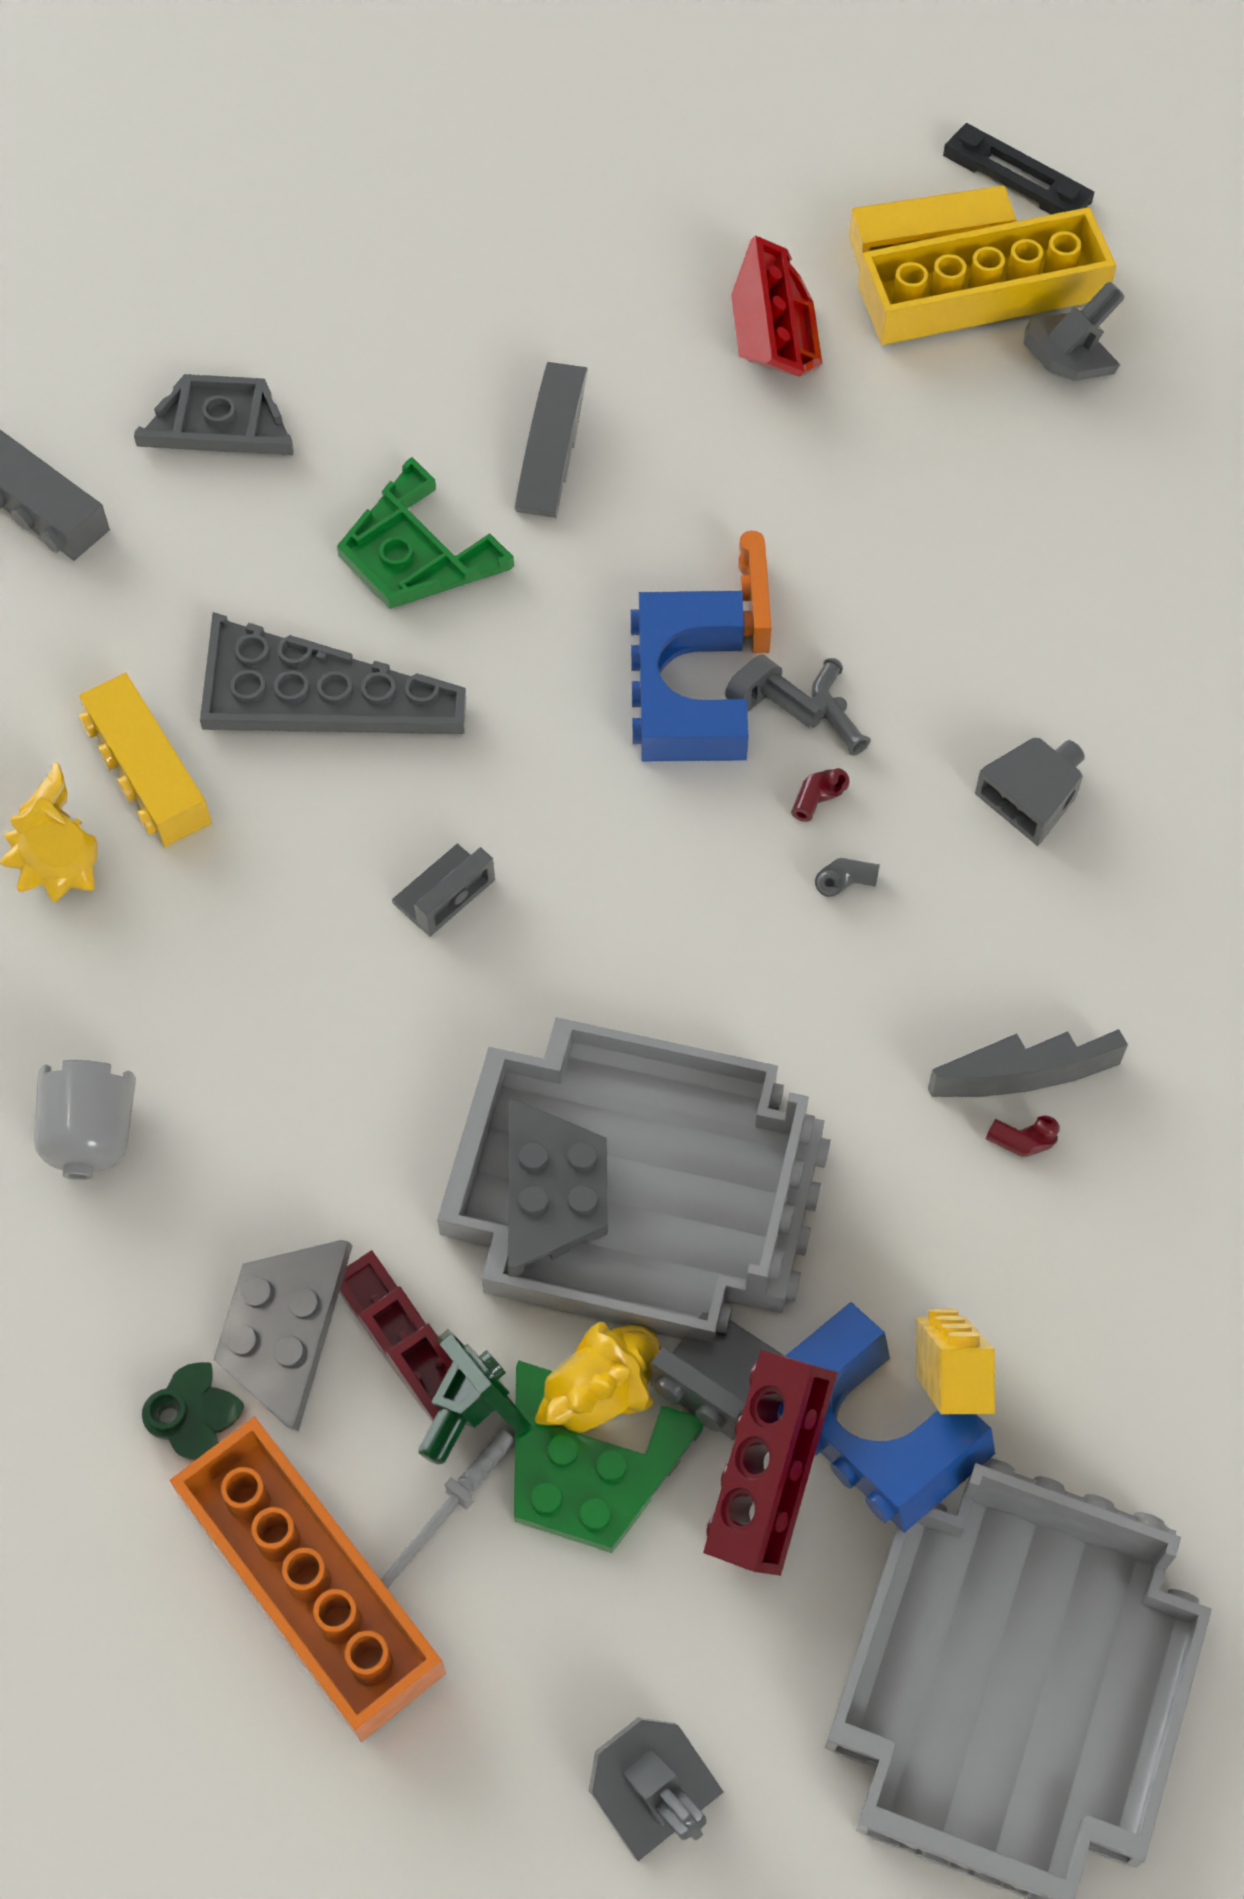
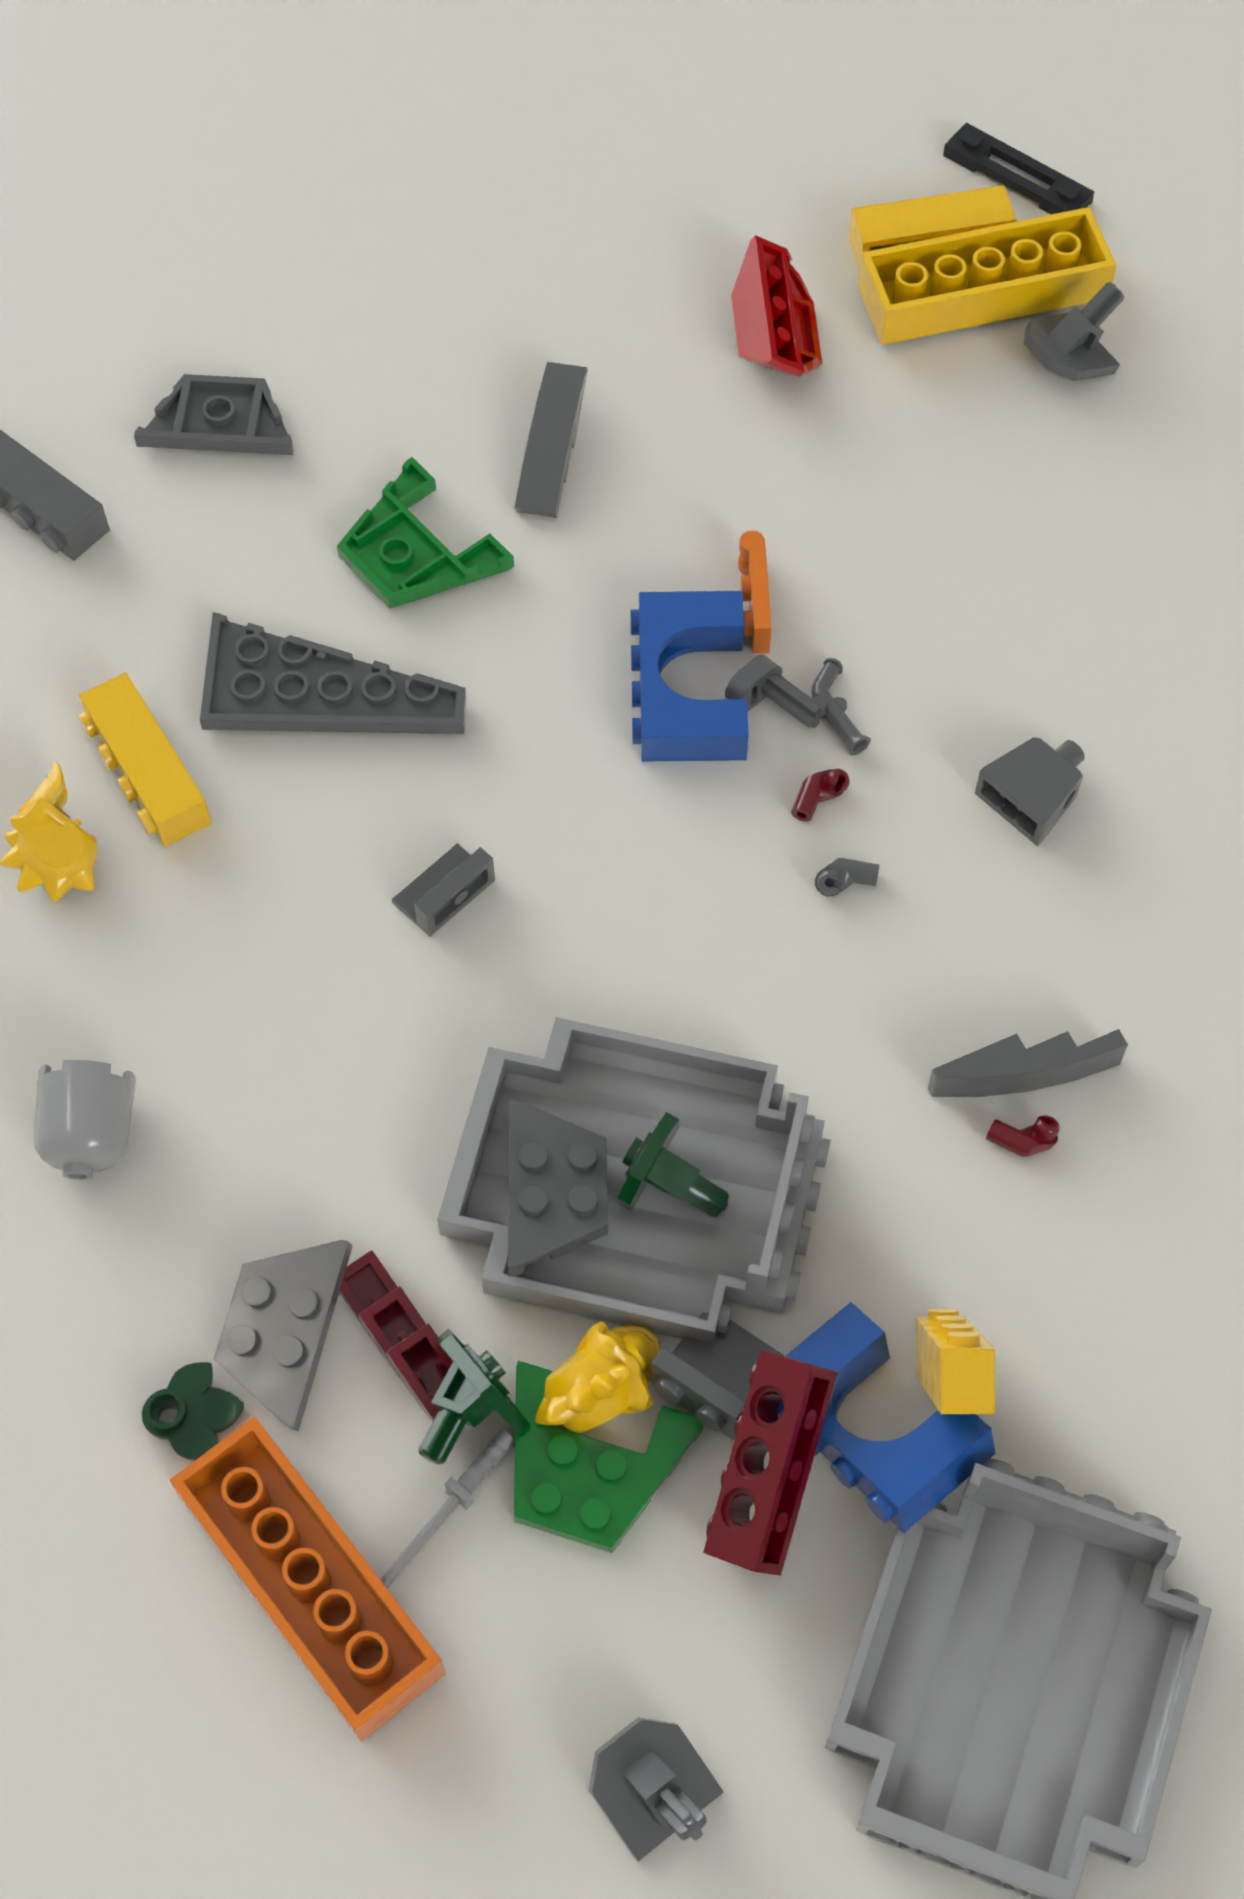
none -> dark green piece [617,1112,729,1217]

